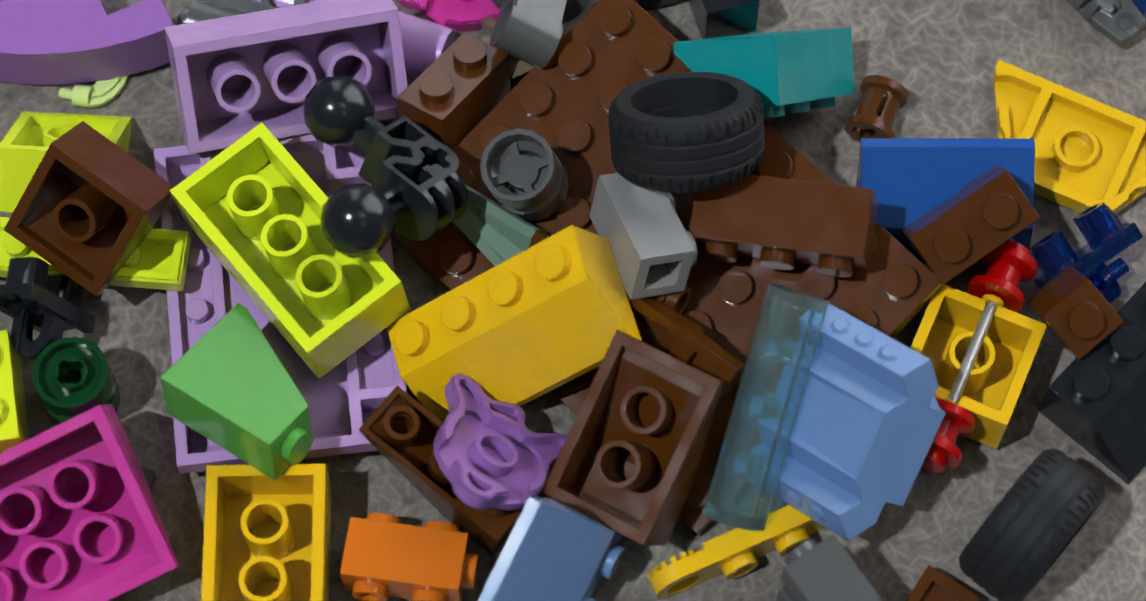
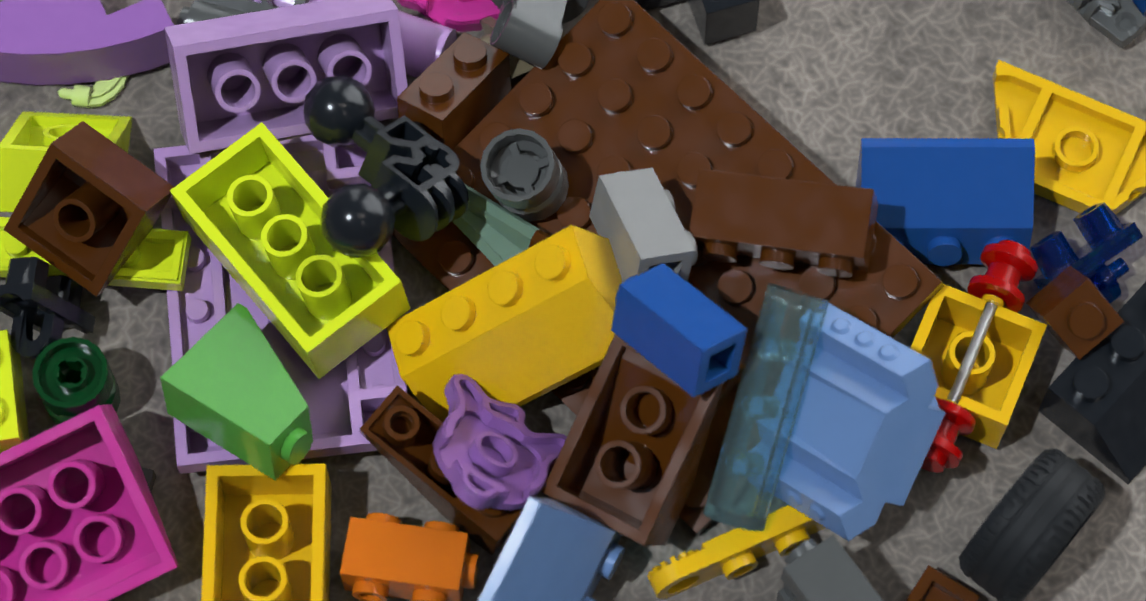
black tyre [608,72,765,193] -> none
teal slope [673,27,855,118] -> none
reddish brown bush [844,75,909,143] -> none
reddish brown brick [902,165,1040,285] -> none
none -> blue brick [611,263,747,397]

